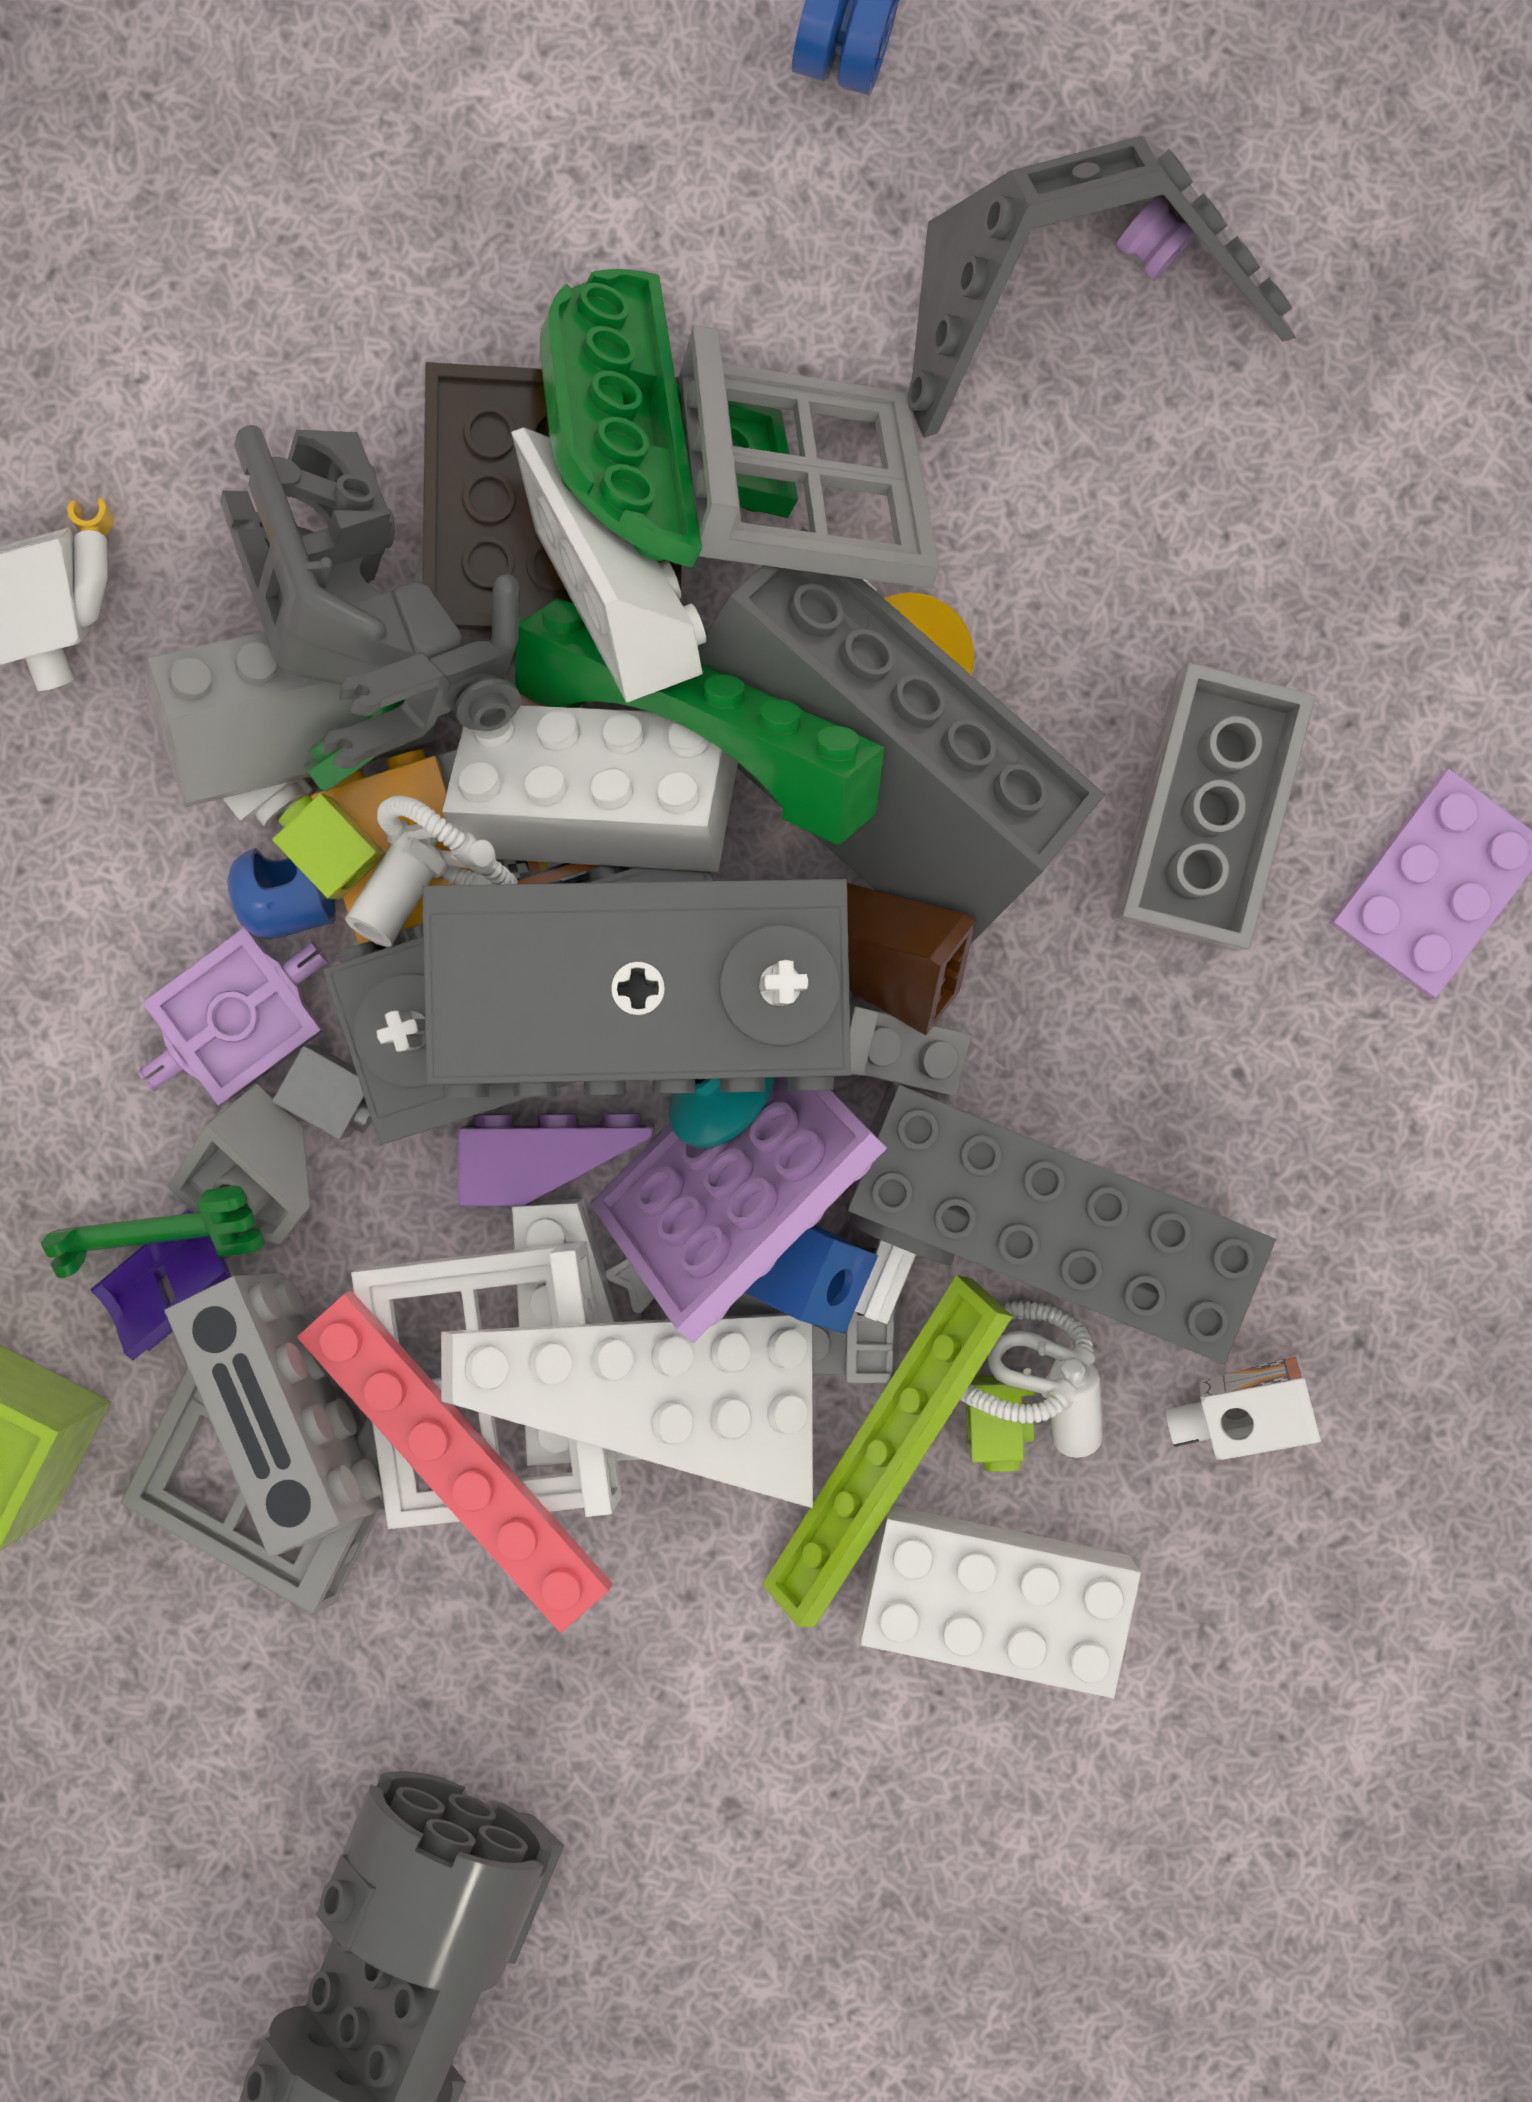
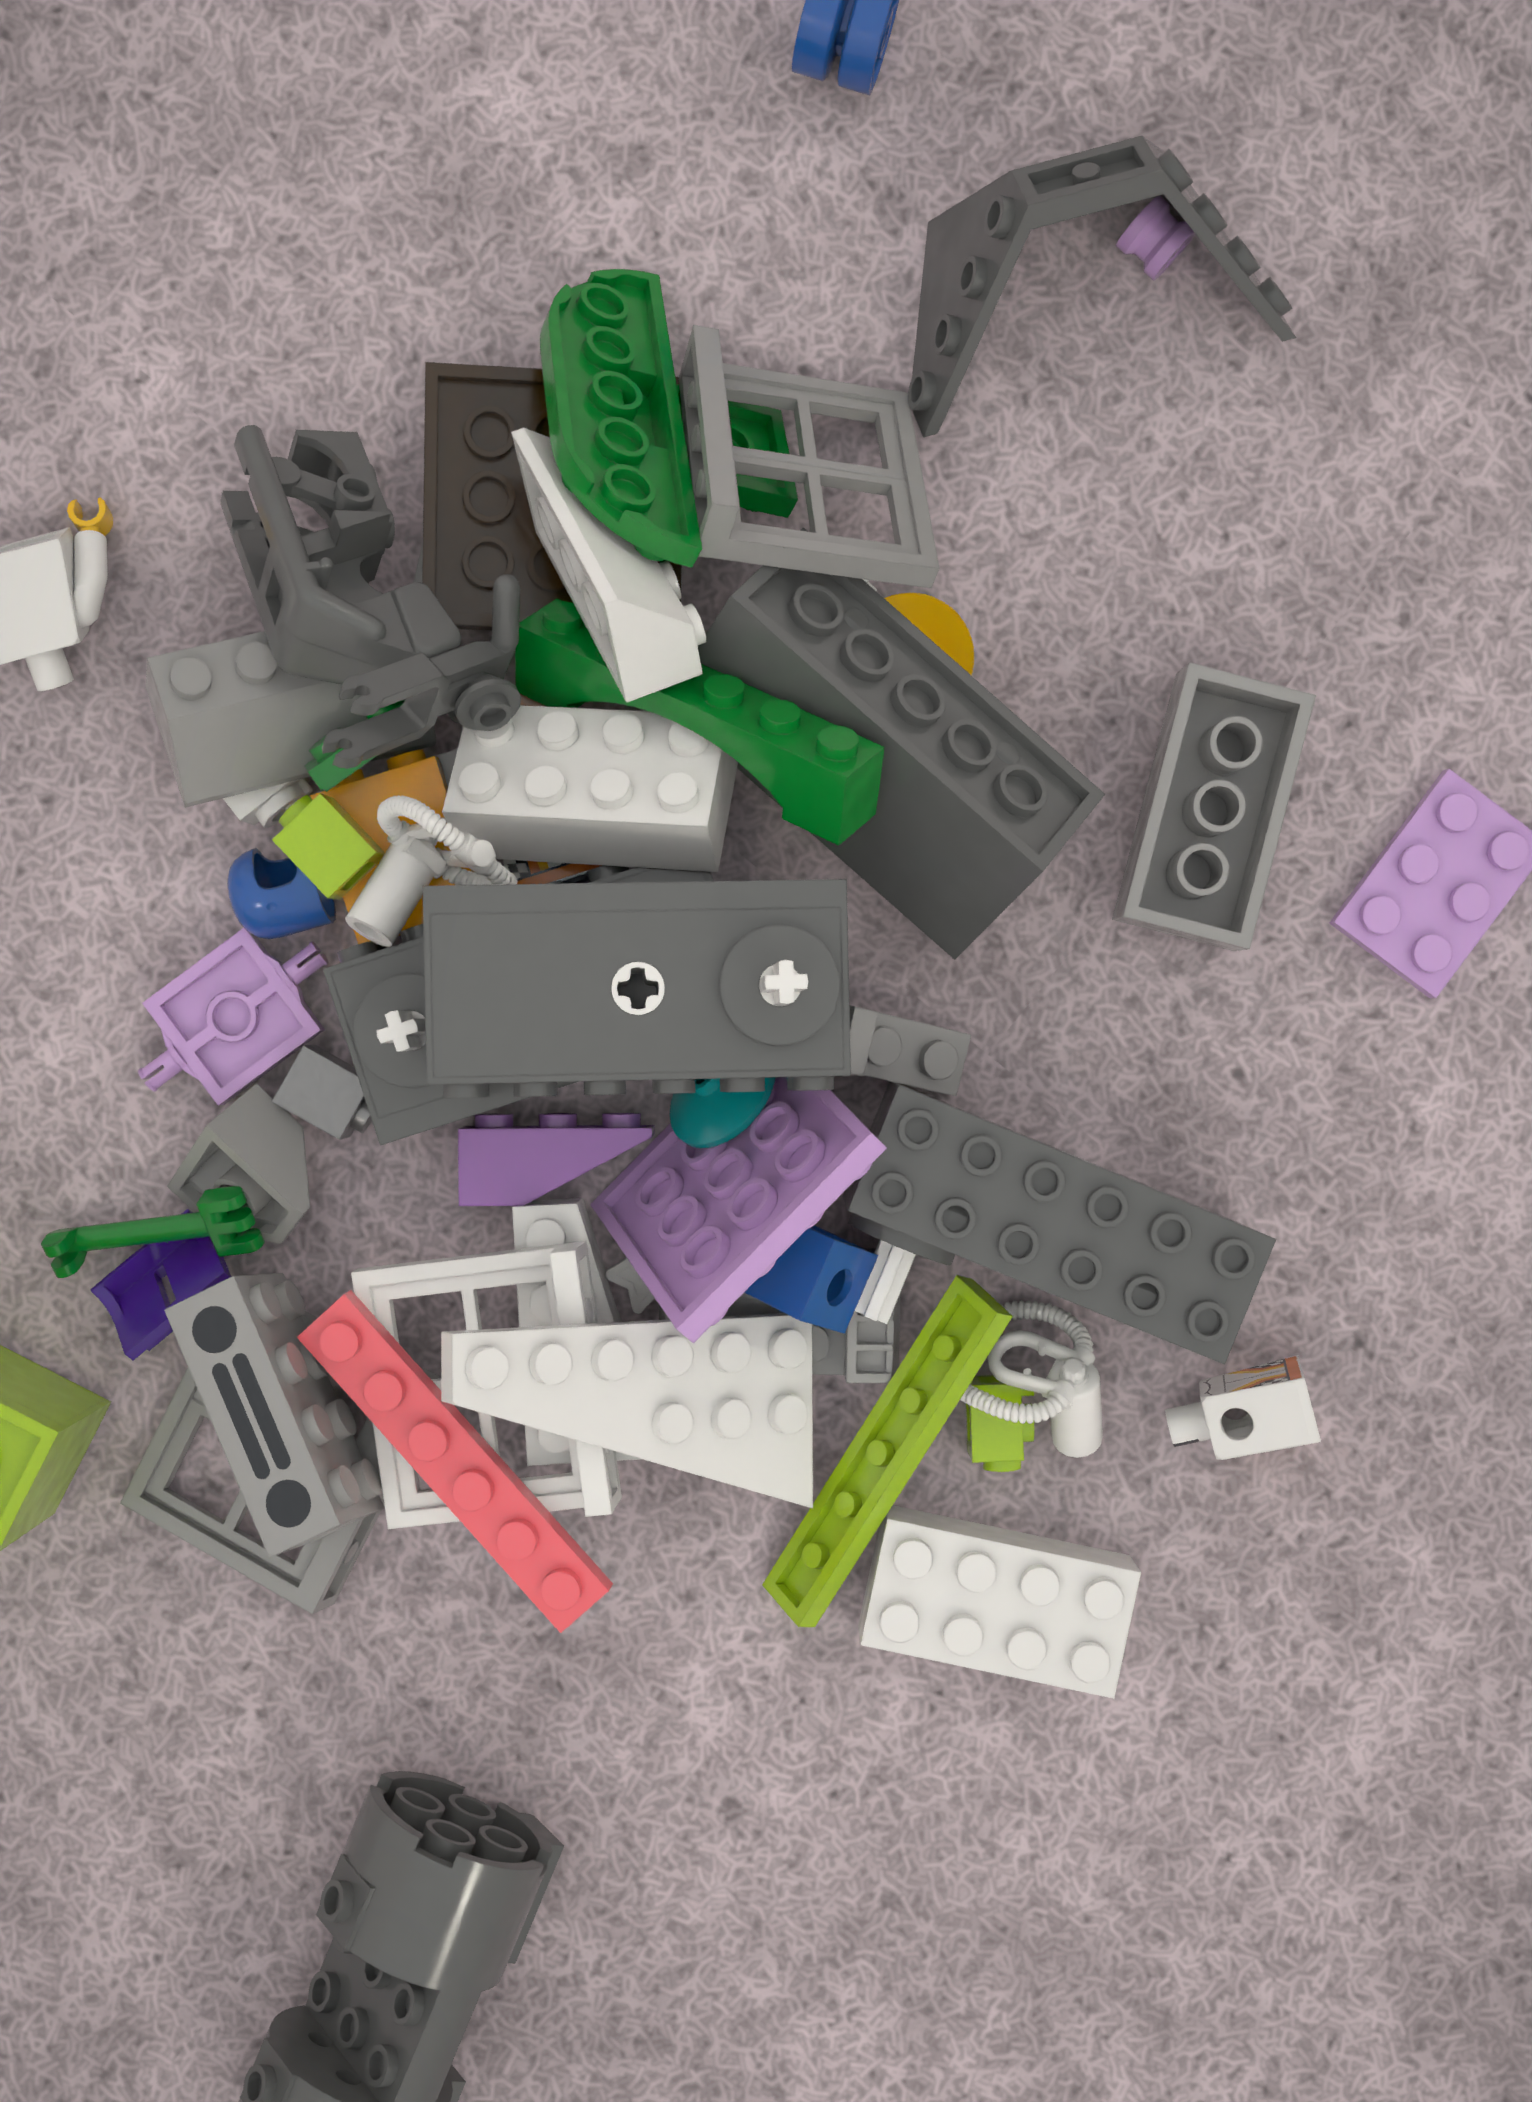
reddish brown slope [847,883,976,1036] -> none

